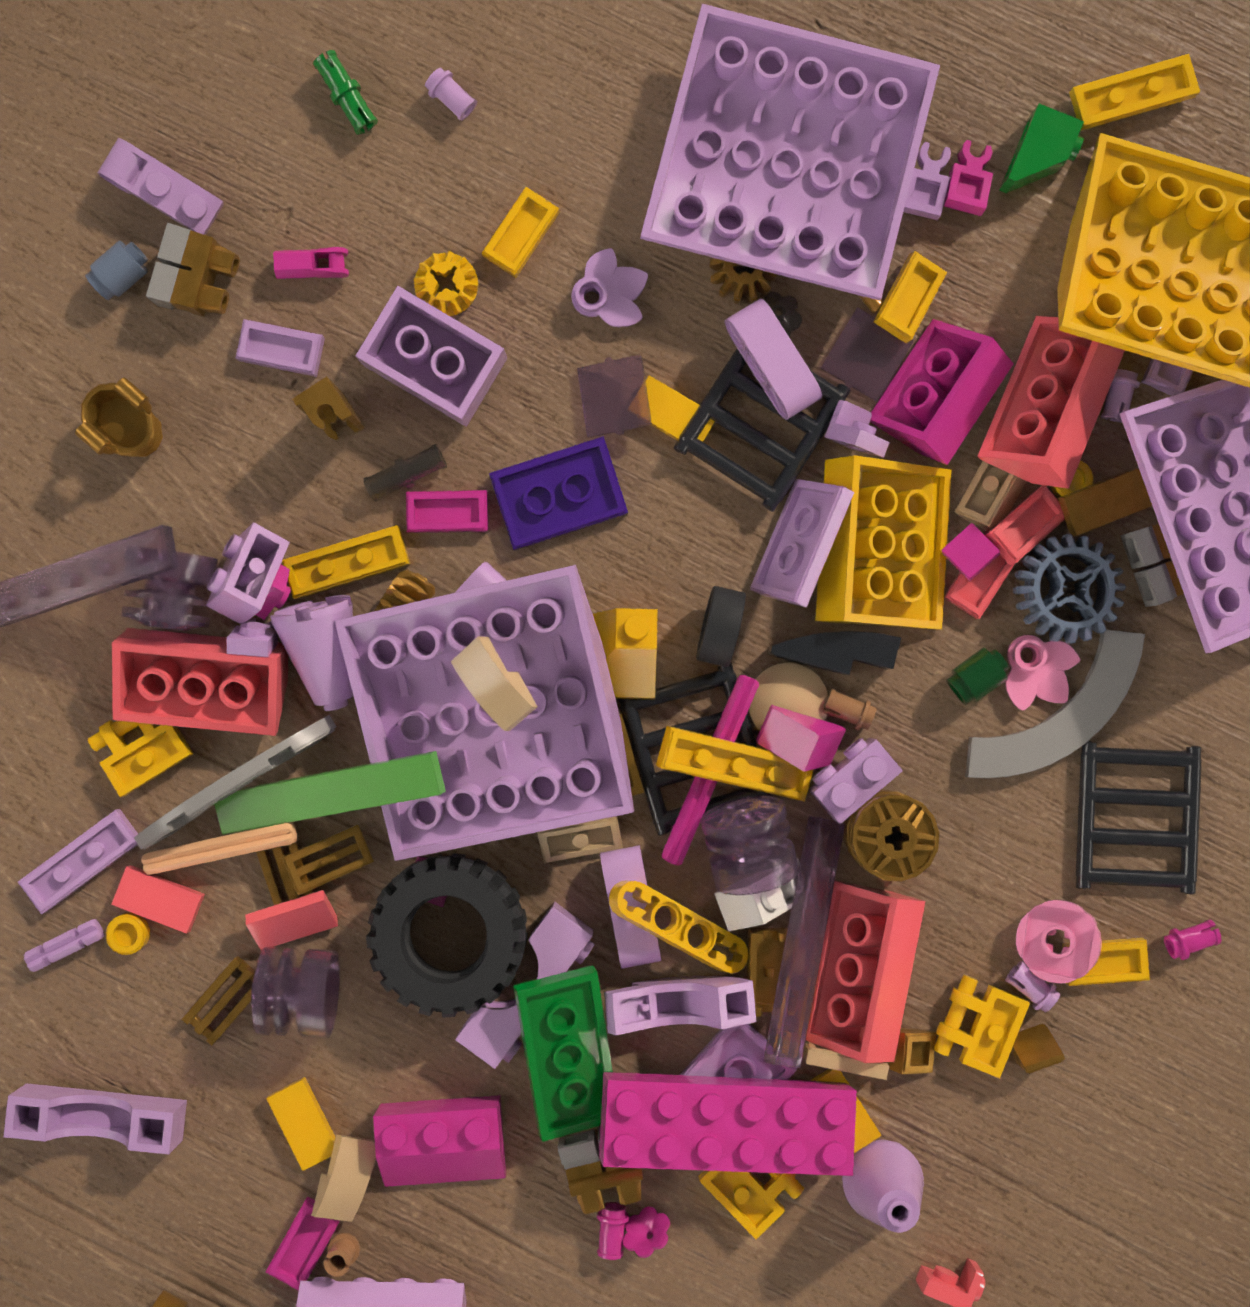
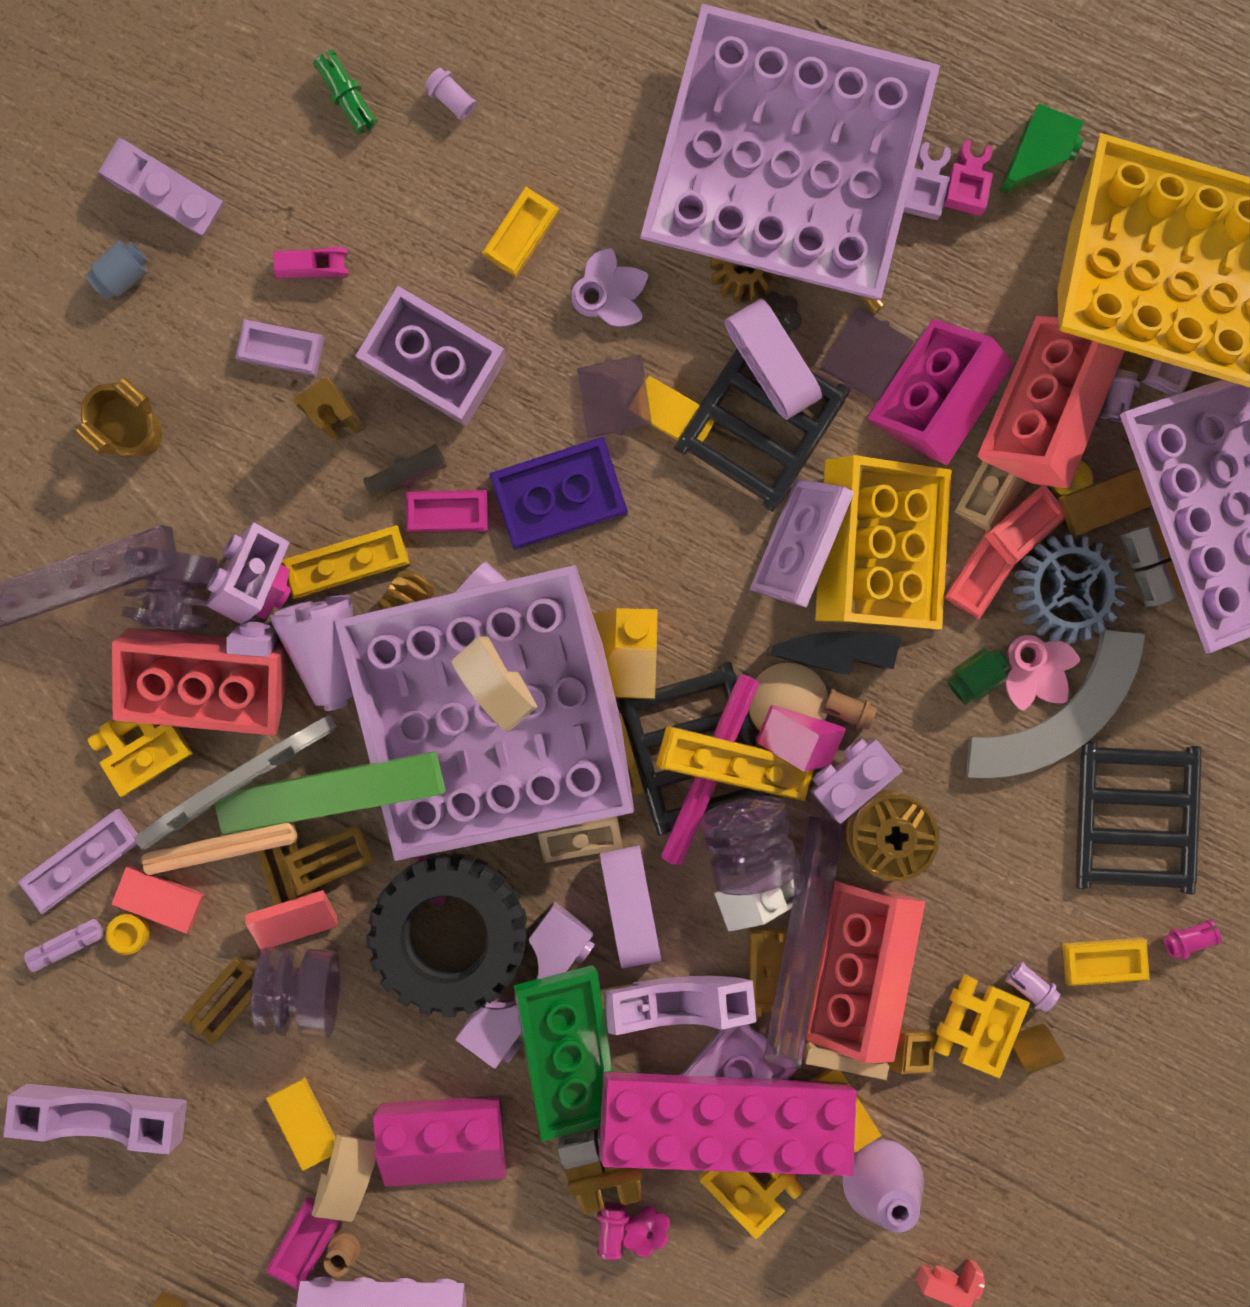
pearl gold hips [146,222,240,317] -> none
yellow gear [413,251,478,316] -> none
yellow beam [609,880,749,973] -> none
black tyre [696,586,746,667] -> none
lavender bracket [825,400,890,458] -> none
yellow tile [873,251,947,343] -> none
dark pink tile [941,523,1000,581] -> none
bright pink plate [1016,900,1102,983] -> none
yellow plate [1069,54,1200,131] -> none

